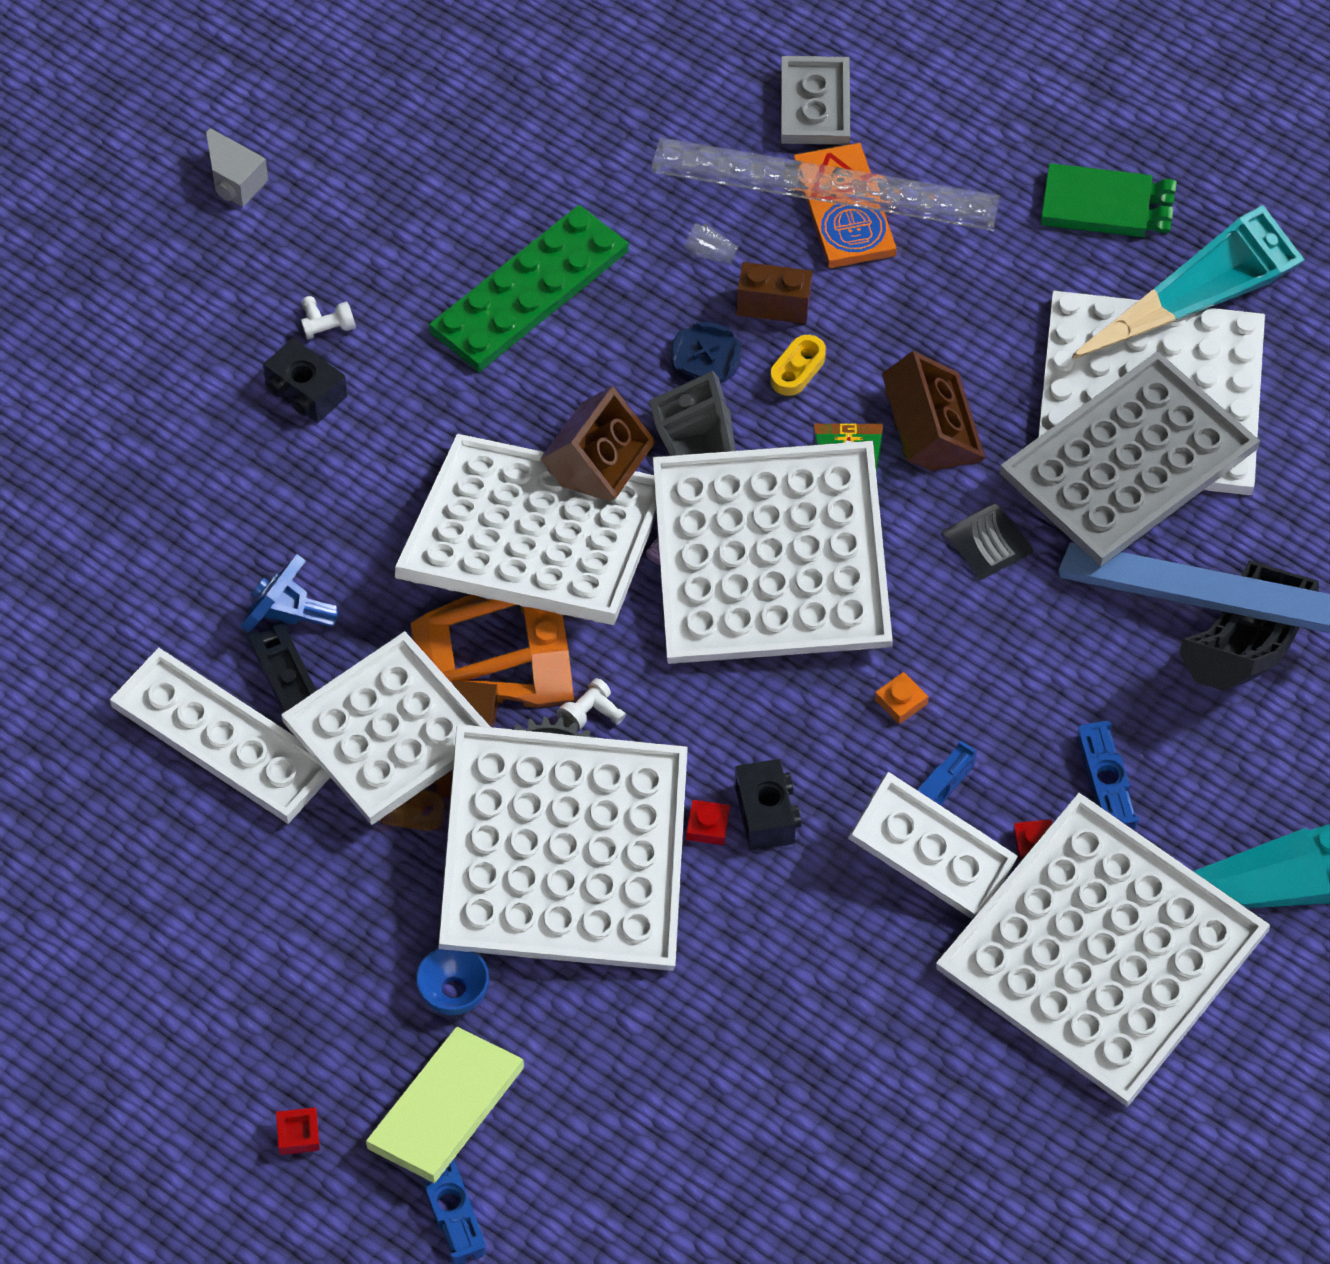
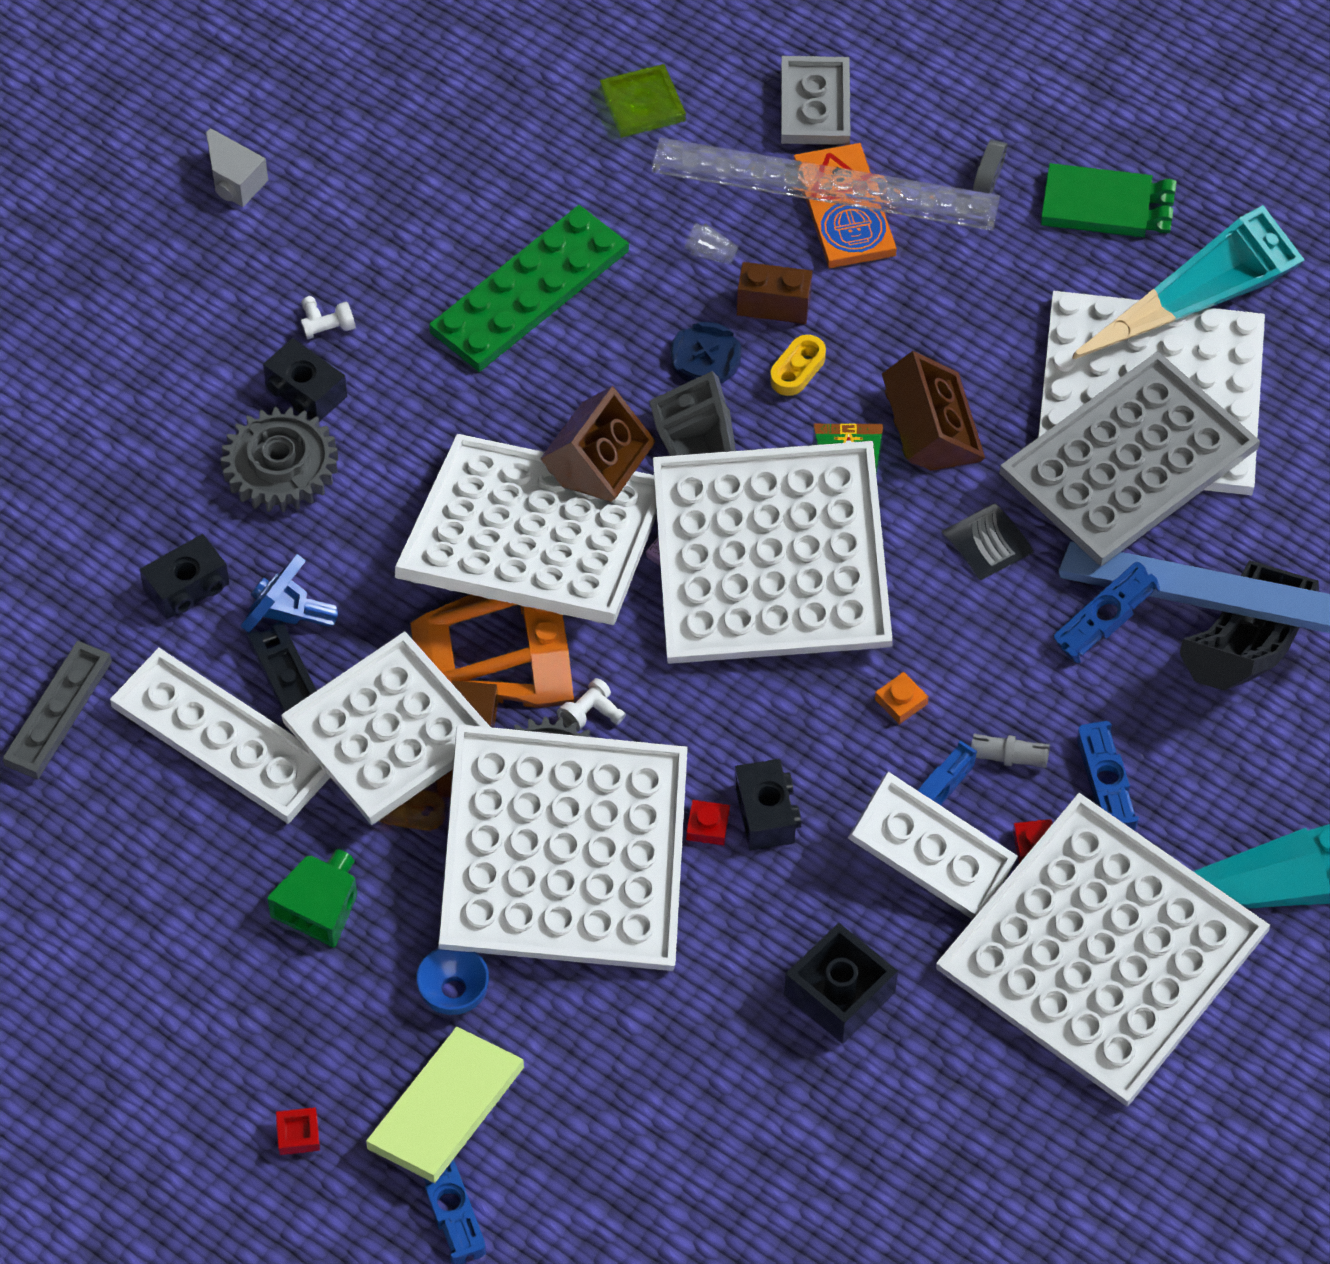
none -> dark grey plate [3,641,112,780]
none -> black brick [139,533,230,620]
none -> dark grey gear [220,407,339,512]
none -> green torso [267,849,357,948]
none -> clear neon green tile [600,64,686,138]
none -> black brick [784,922,898,1044]
none -> light grey pin [971,733,1050,768]
none -> dark grey beam [972,139,1008,199]
none -> blue piece [1054,562,1160,663]

